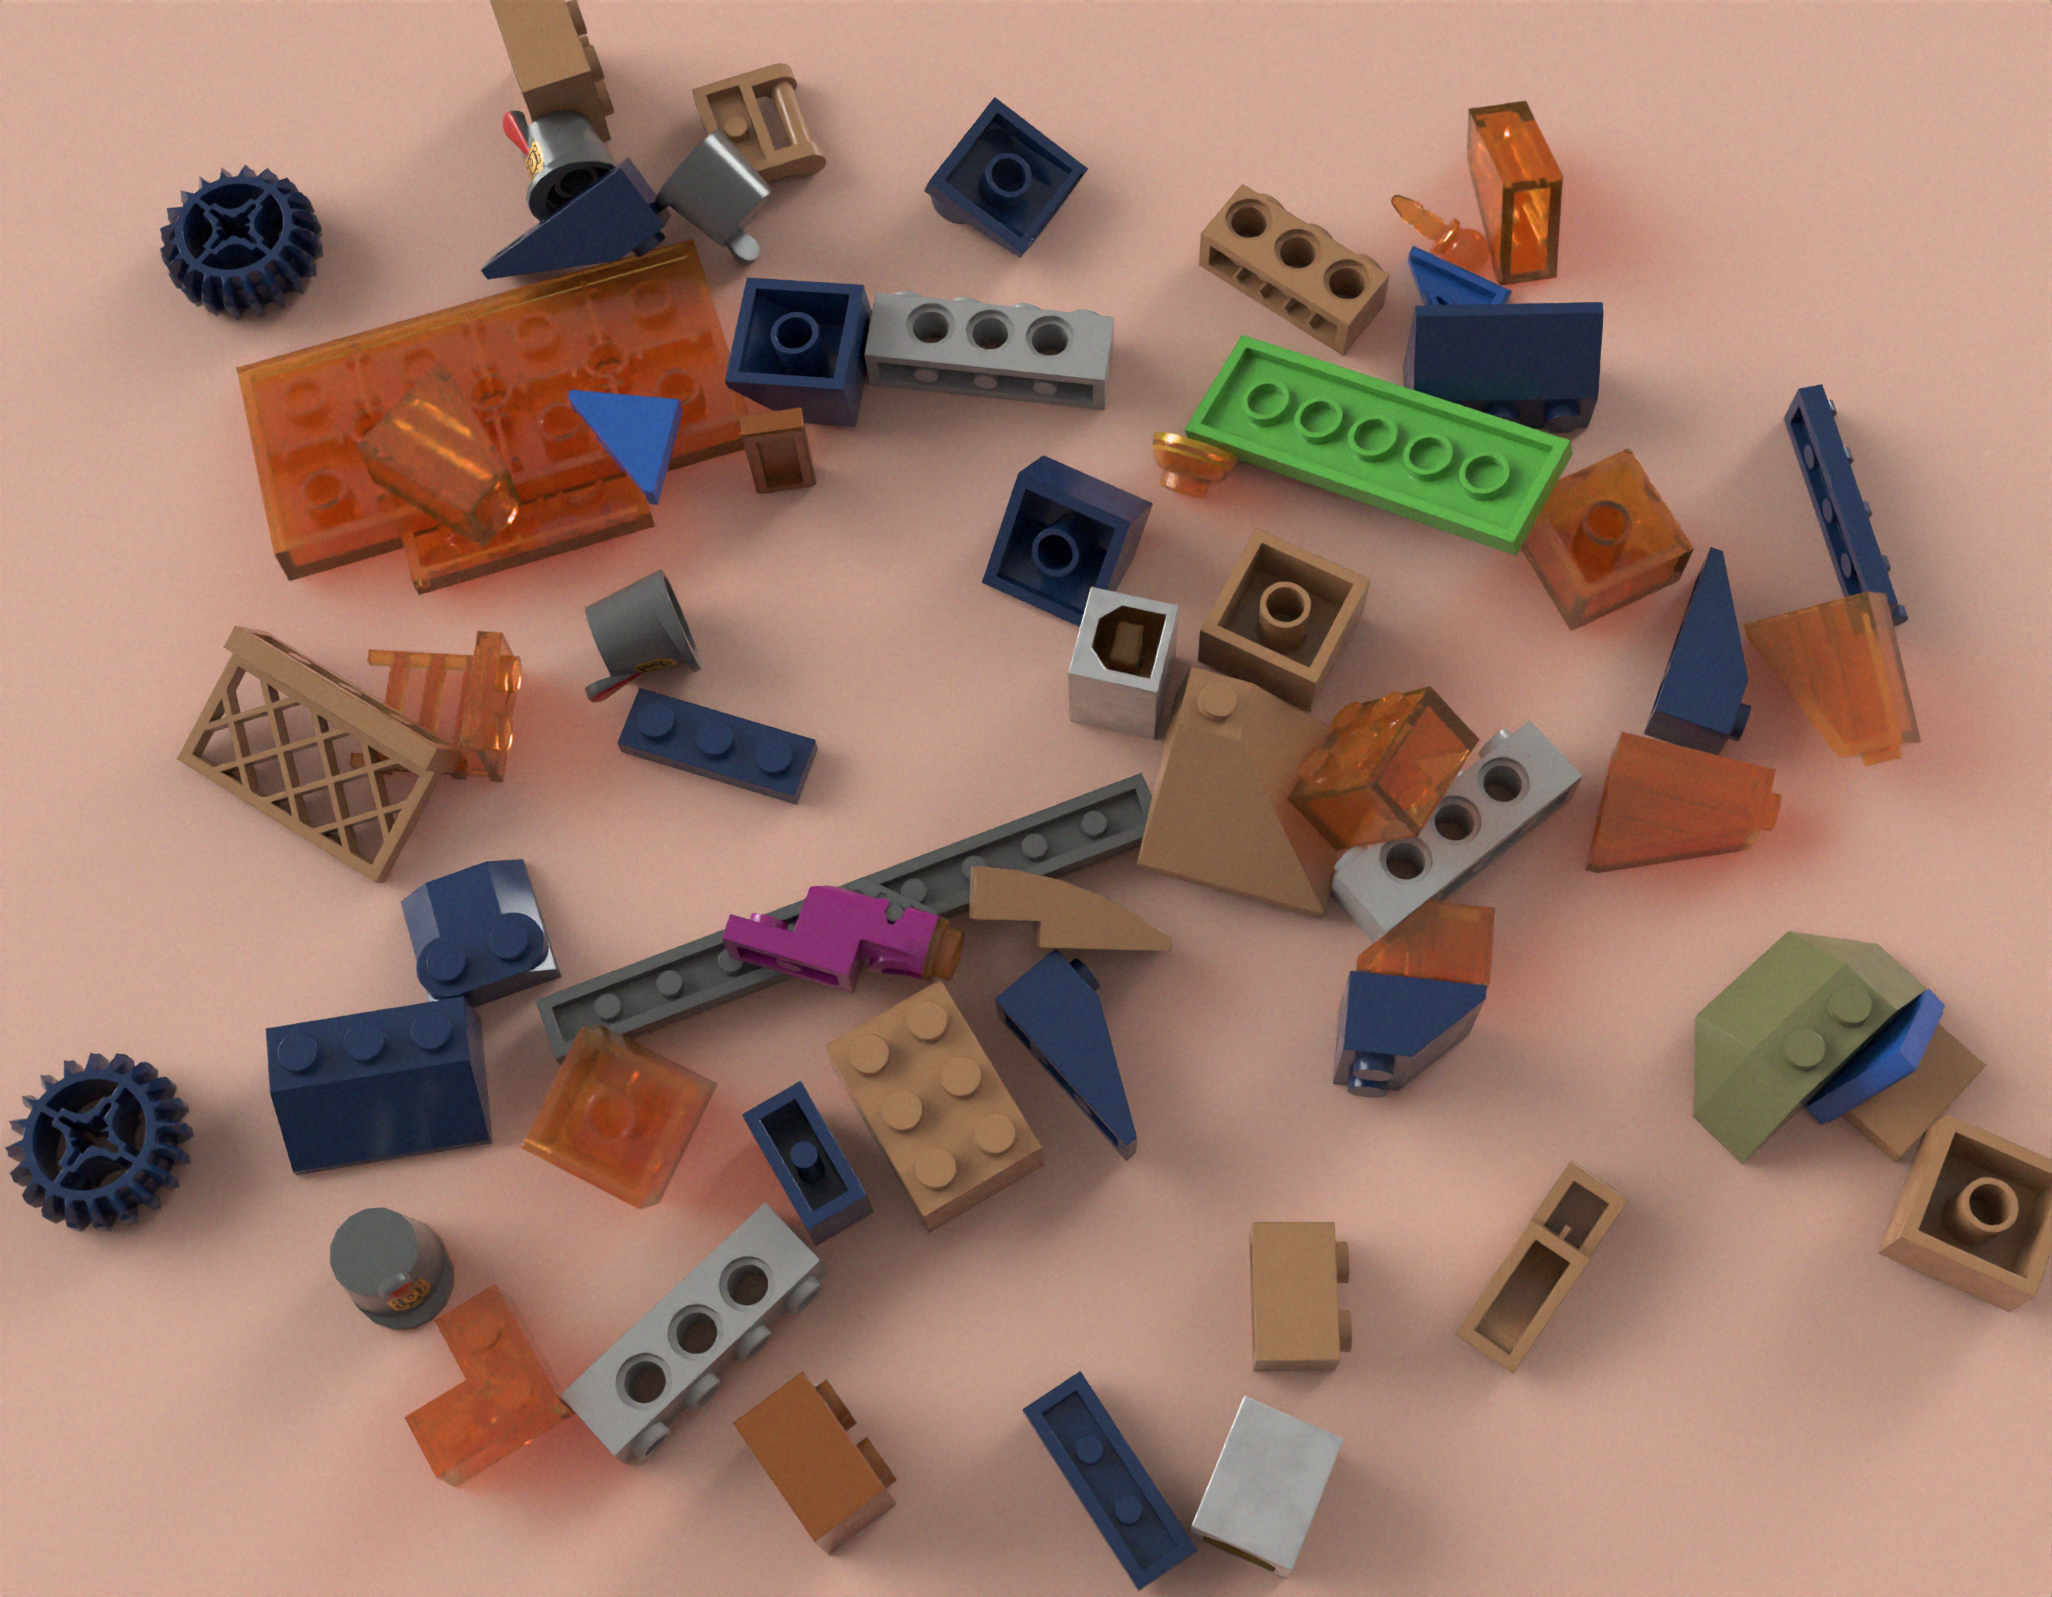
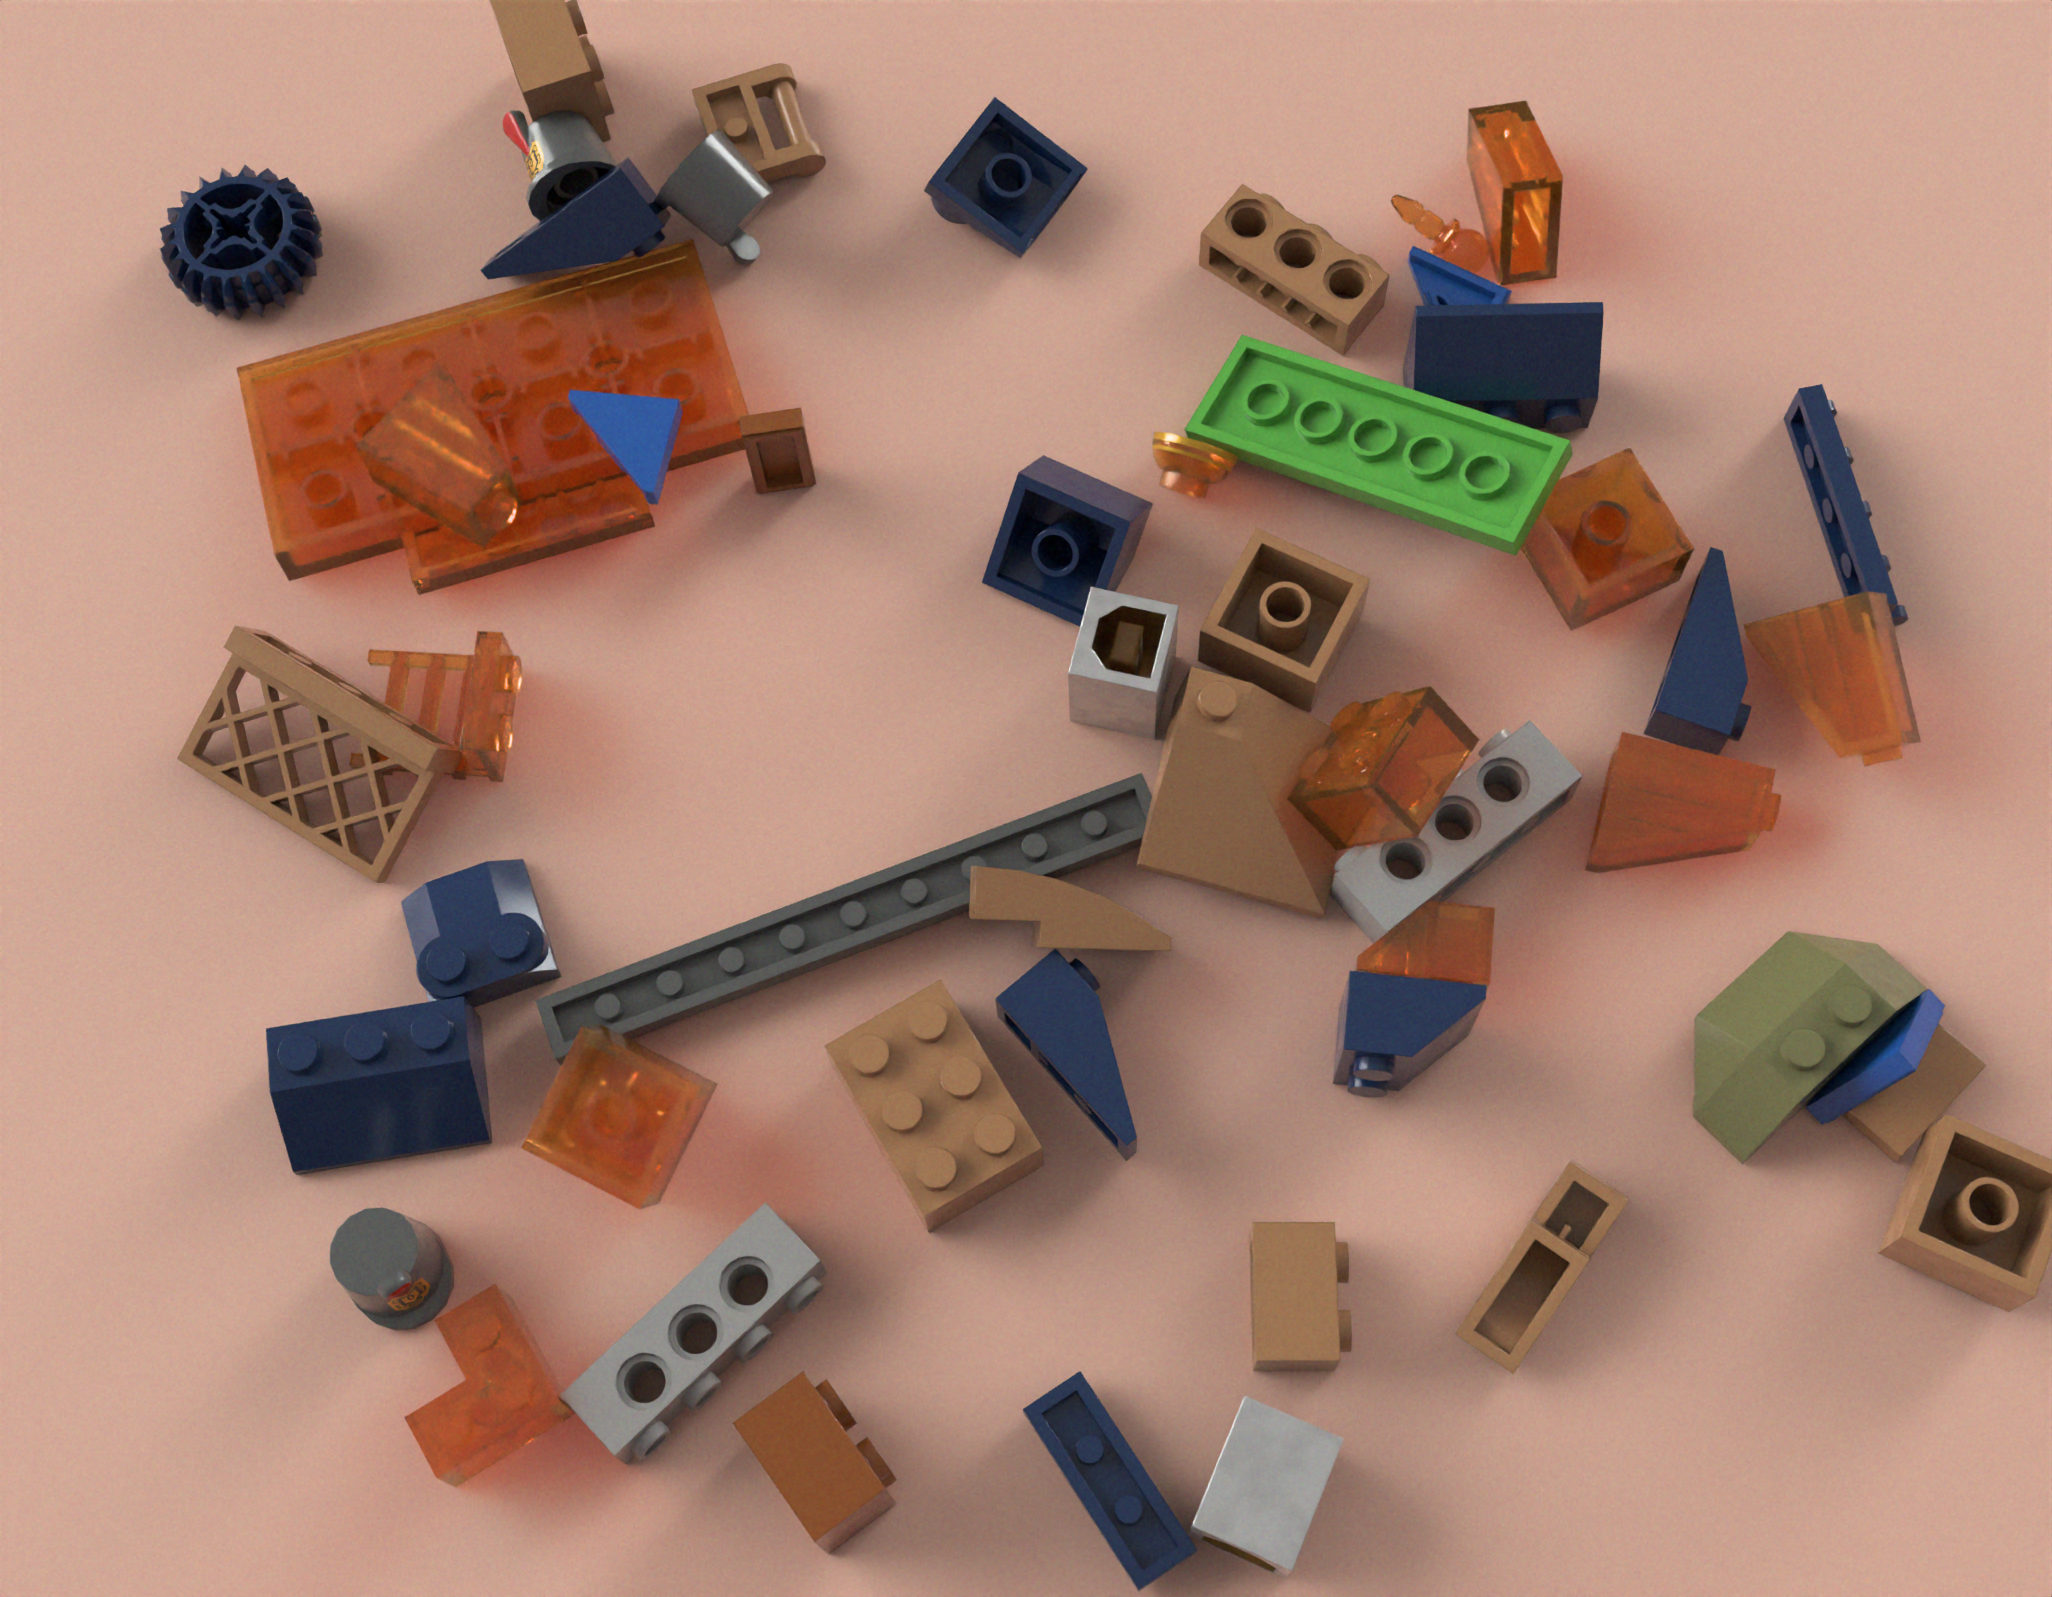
dark blue gear [5,1053,195,1232] -> none
dark grey hat [585,569,702,703] -> none
dark blue plate [617,688,818,805] -> none
magenta plate [722,877,965,994] -> none
dark blue slope [725,277,872,427] -> none
dark blue brick [742,1081,874,1246] -> none
light grey brick [864,291,1114,410] -> none

